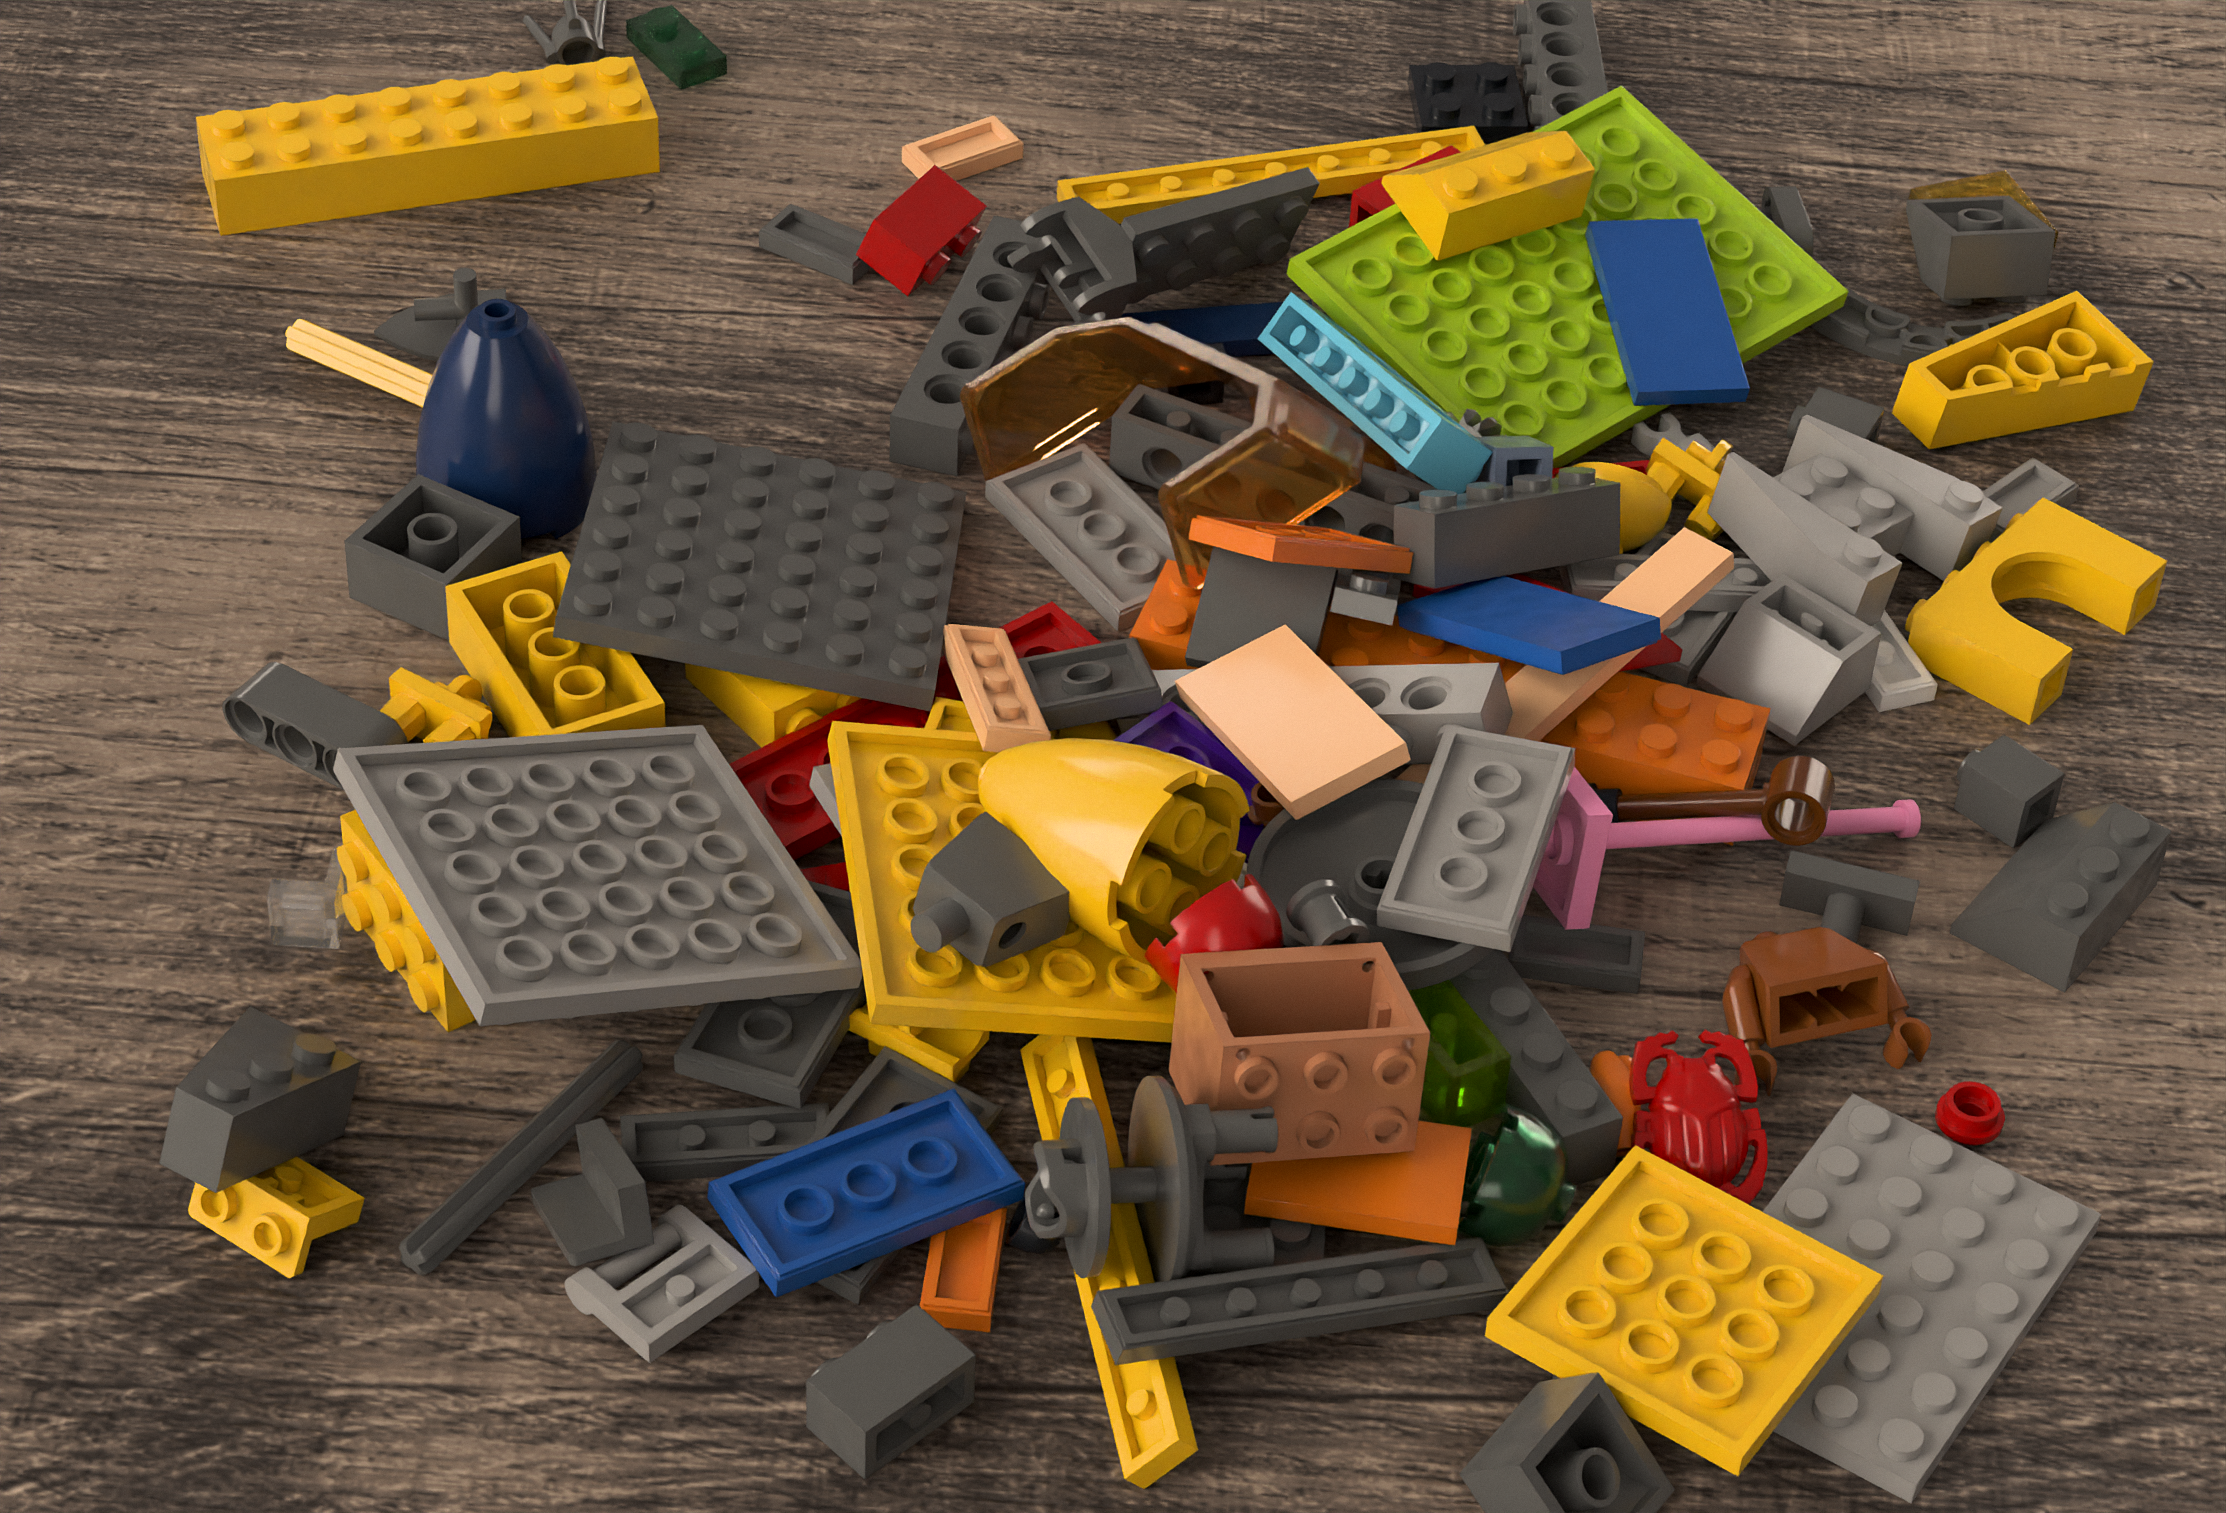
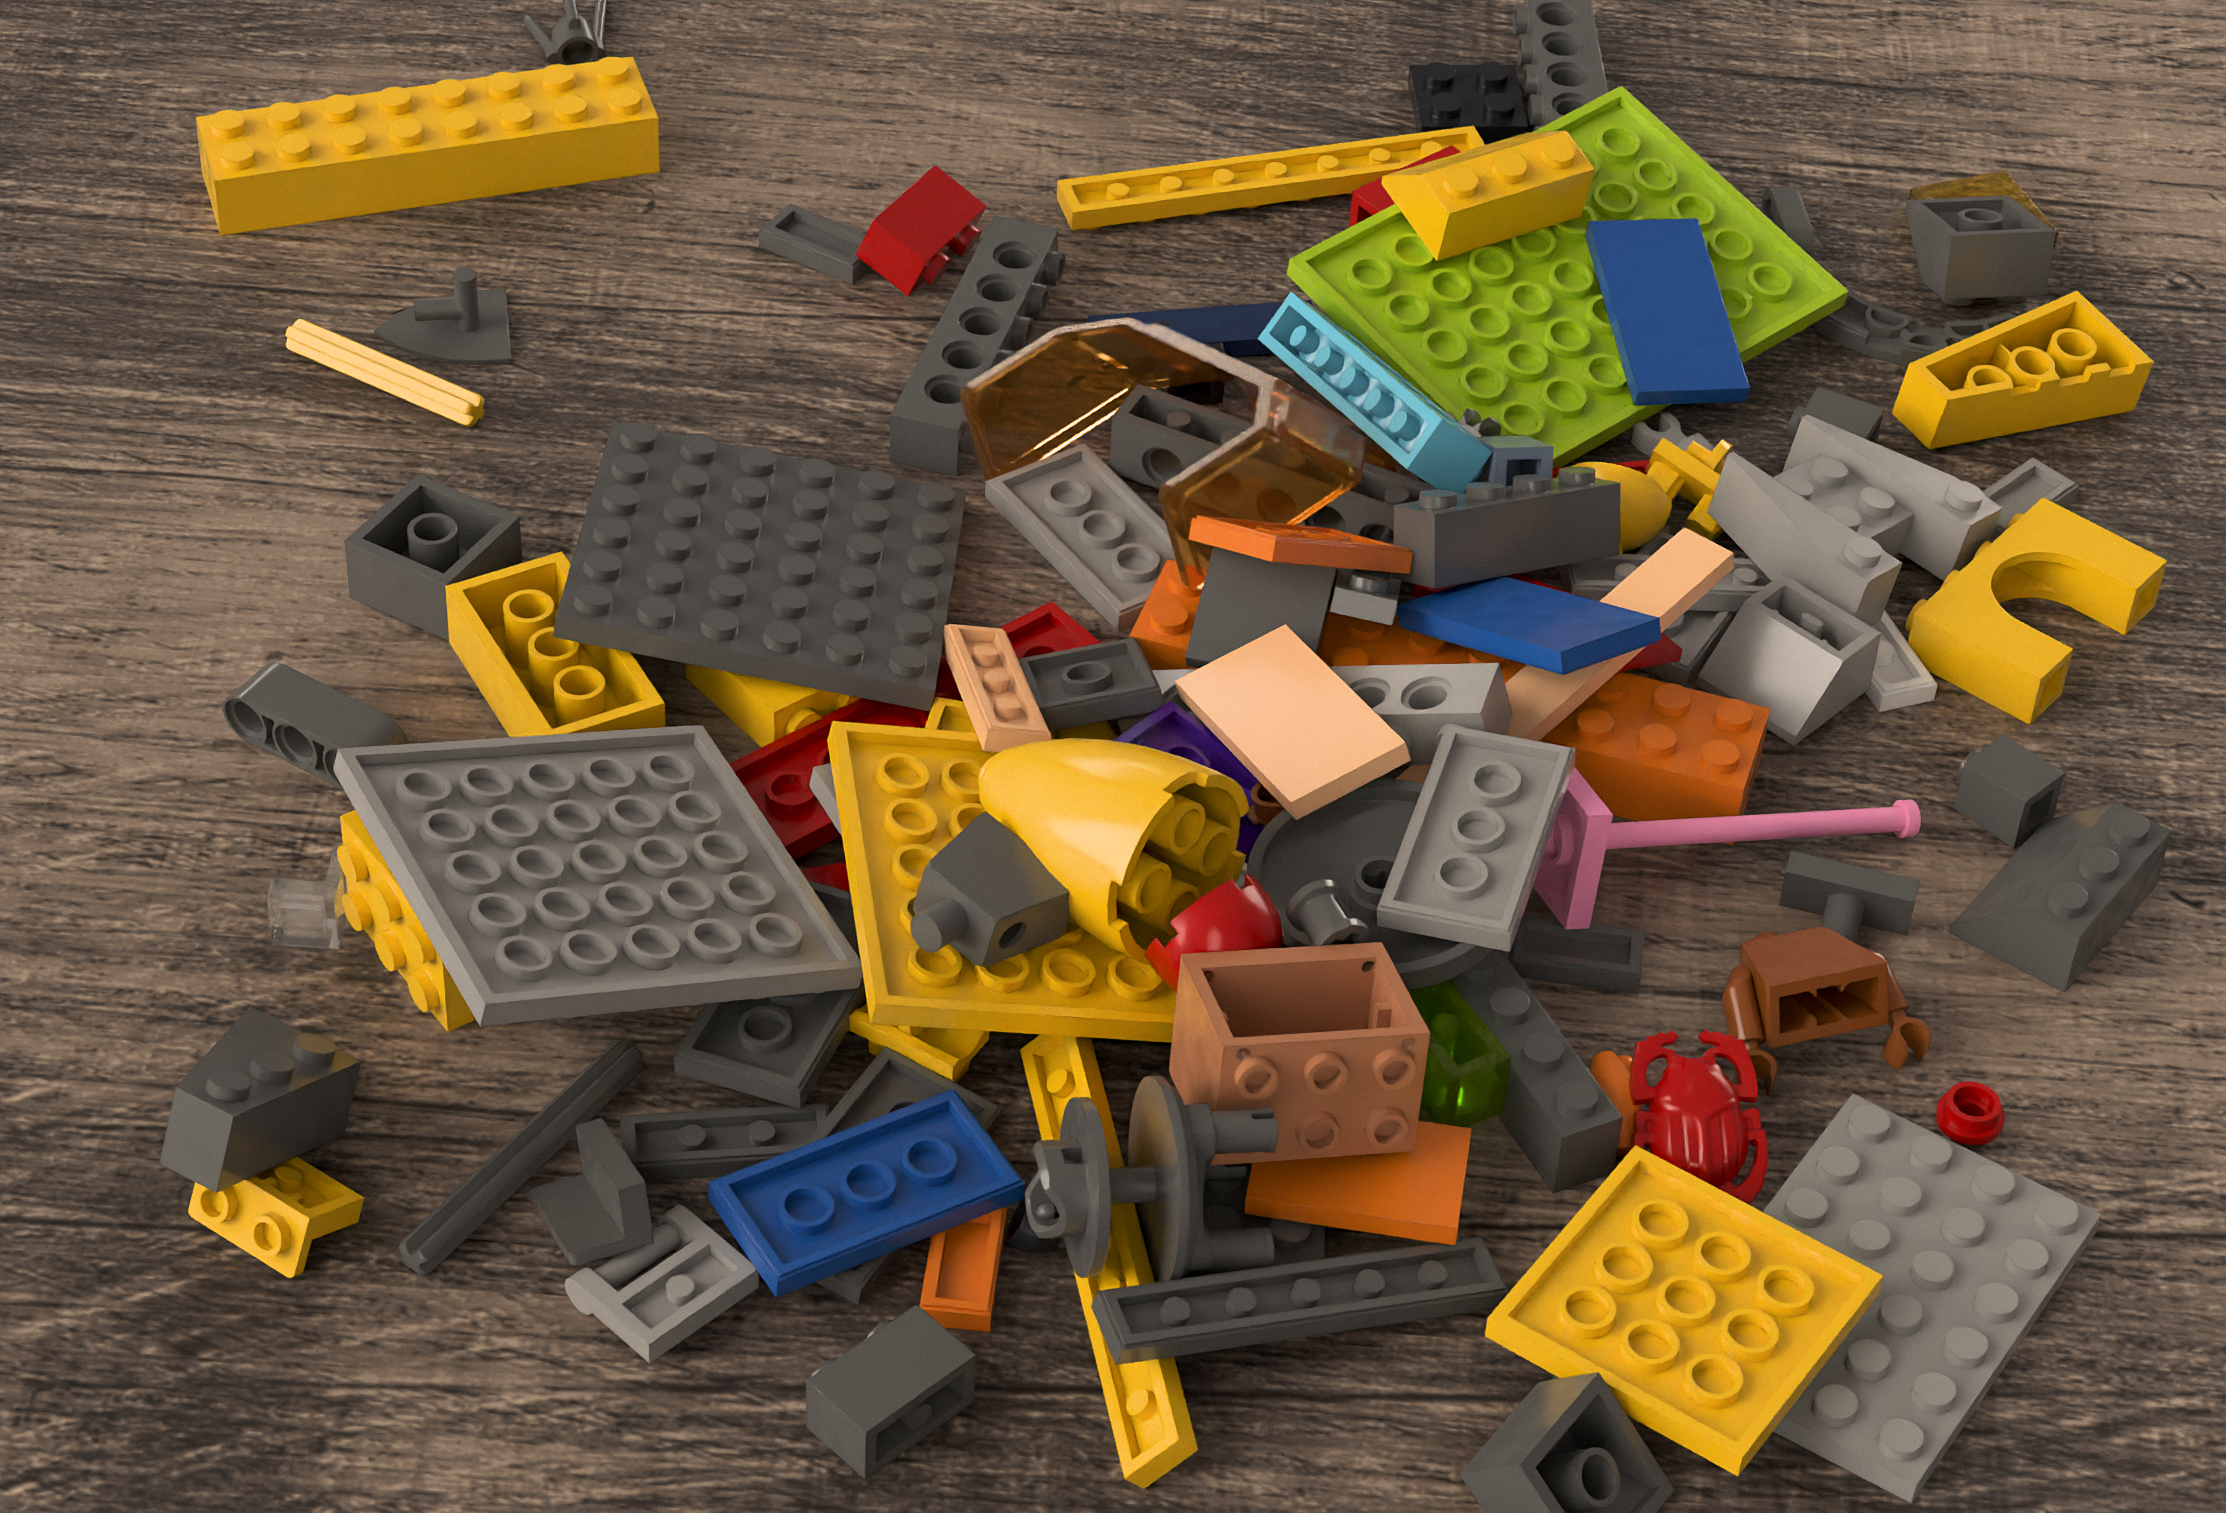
yellow hips [379,667,492,743] -> none
dark blue cylinder [416,299,597,539] -> none
clear green plate [626,5,727,90] -> none
light nougat tile [902,115,1023,181] -> none
dark grey hinge [1007,167,1320,349] -> none
clear green cylinder [1457,1101,1576,1247] -> none
reddish brown piece [1588,756,1835,846] -> none

